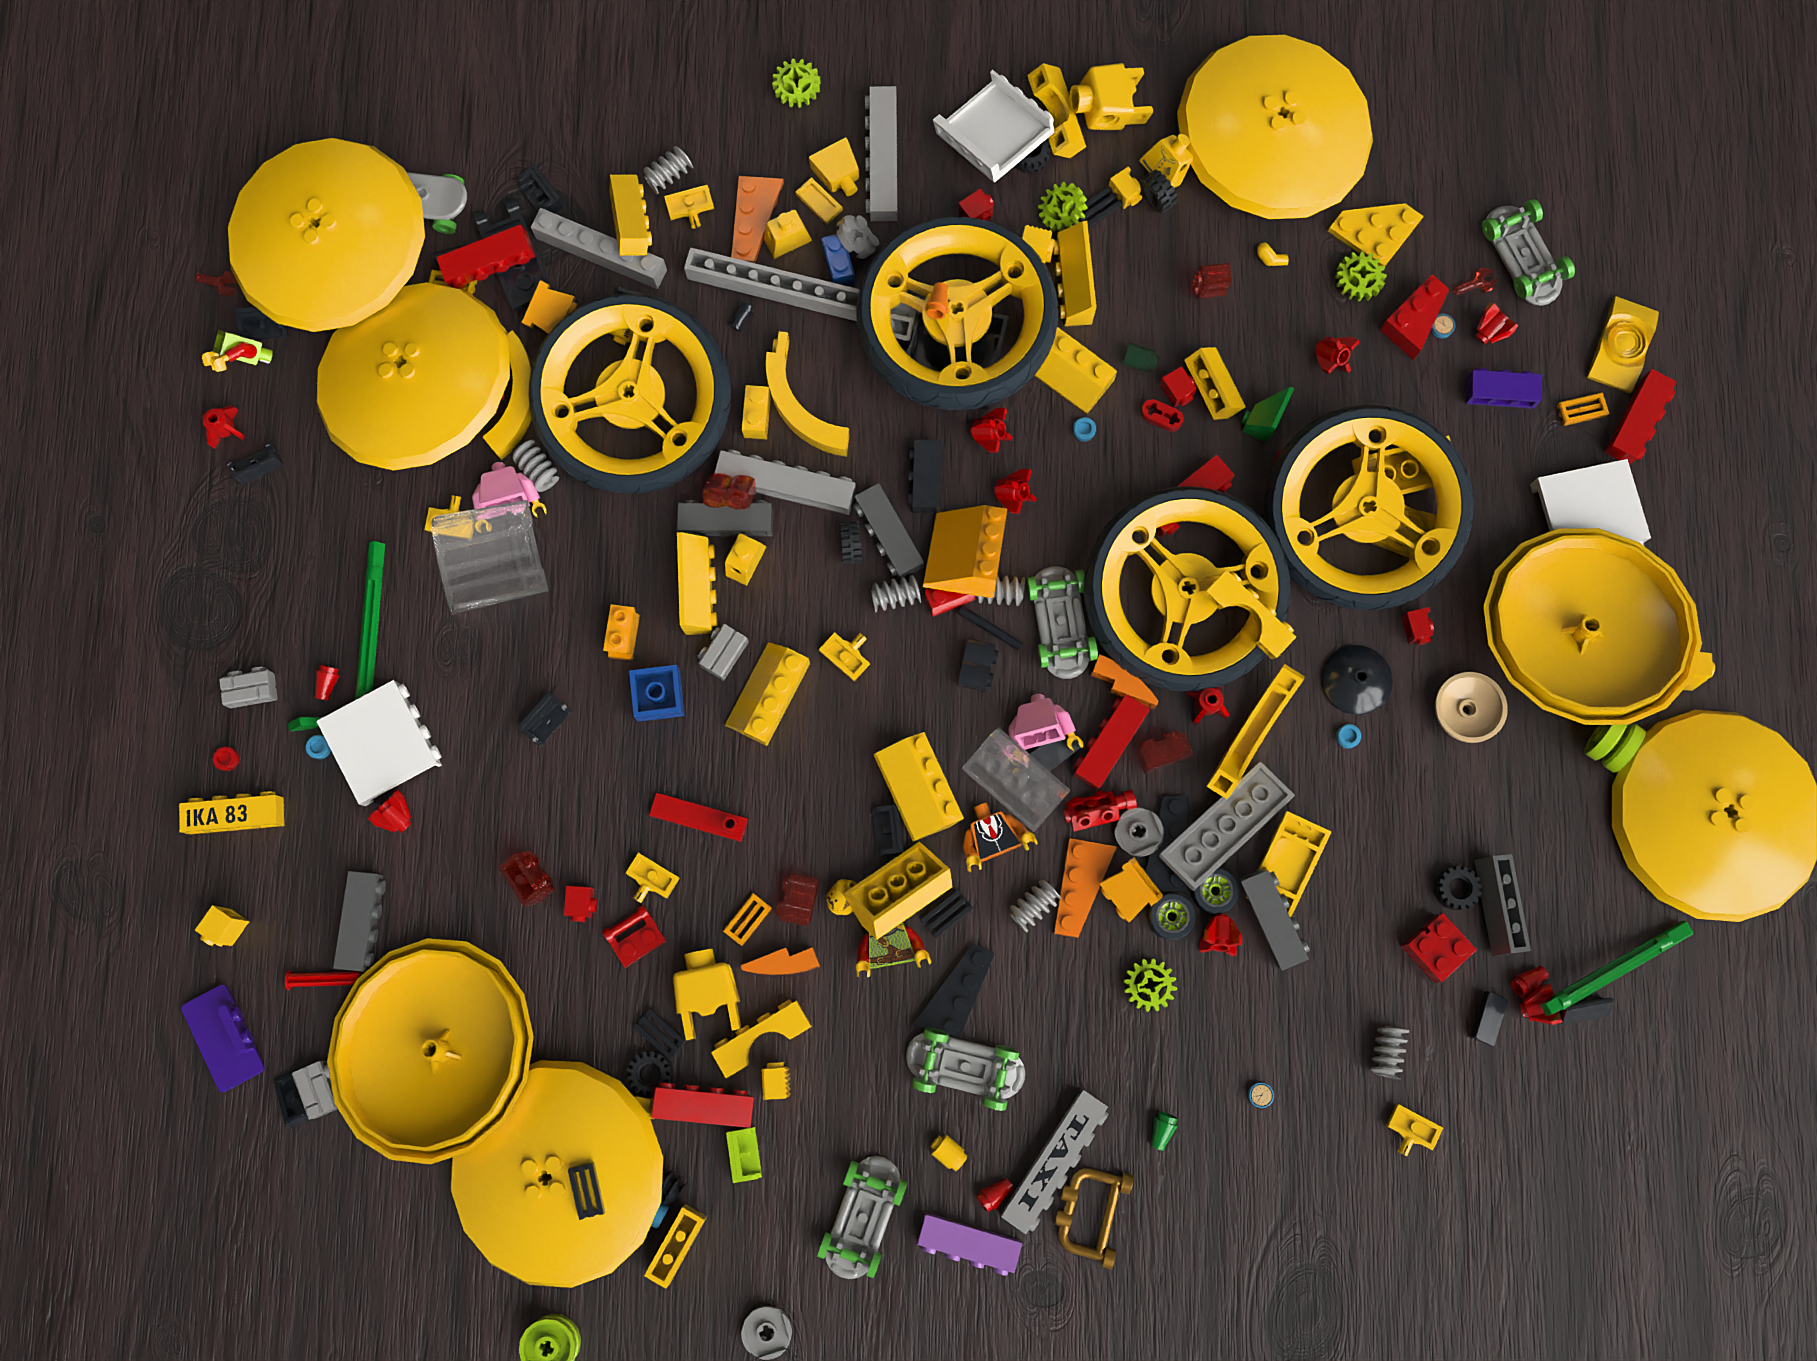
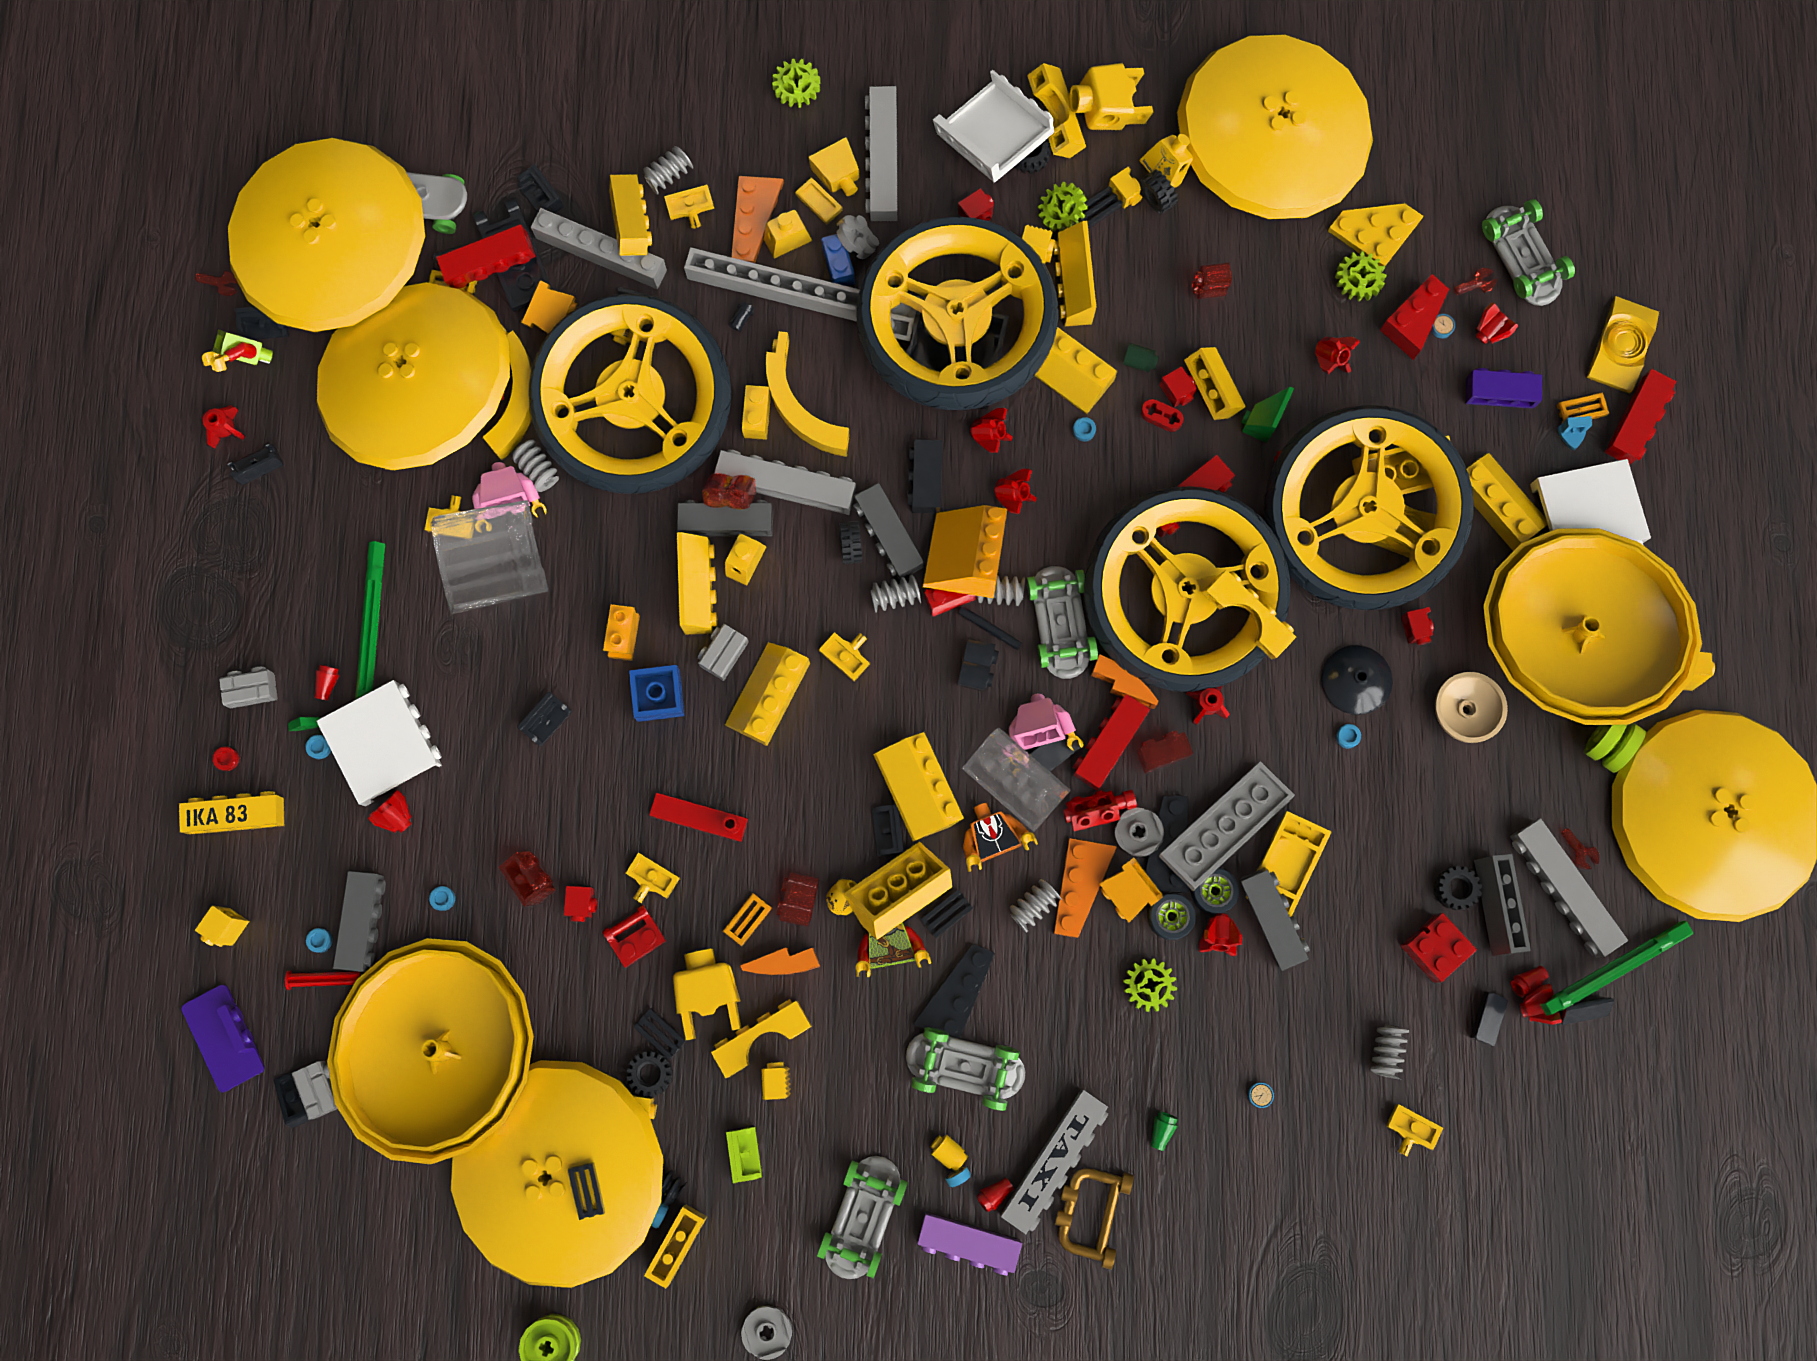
red brick [649,1082,754,1128] -> none
orange cone [925,282,949,319] -> none
yellow arch [1207,664,1305,799] -> none
yellow arm [1257,243,1288,266] -> none
none -> dark azure tile [306,928,333,953]
none -> dark azure tile [429,886,455,911]
none -> dark azure tile [945,1166,971,1187]
none -> yellow slope [1466,453,1548,551]
none -> light grey brick [1510,819,1628,958]
none -> dark azure tile [1557,416,1592,450]
none -> clear red bar [1561,828,1599,870]

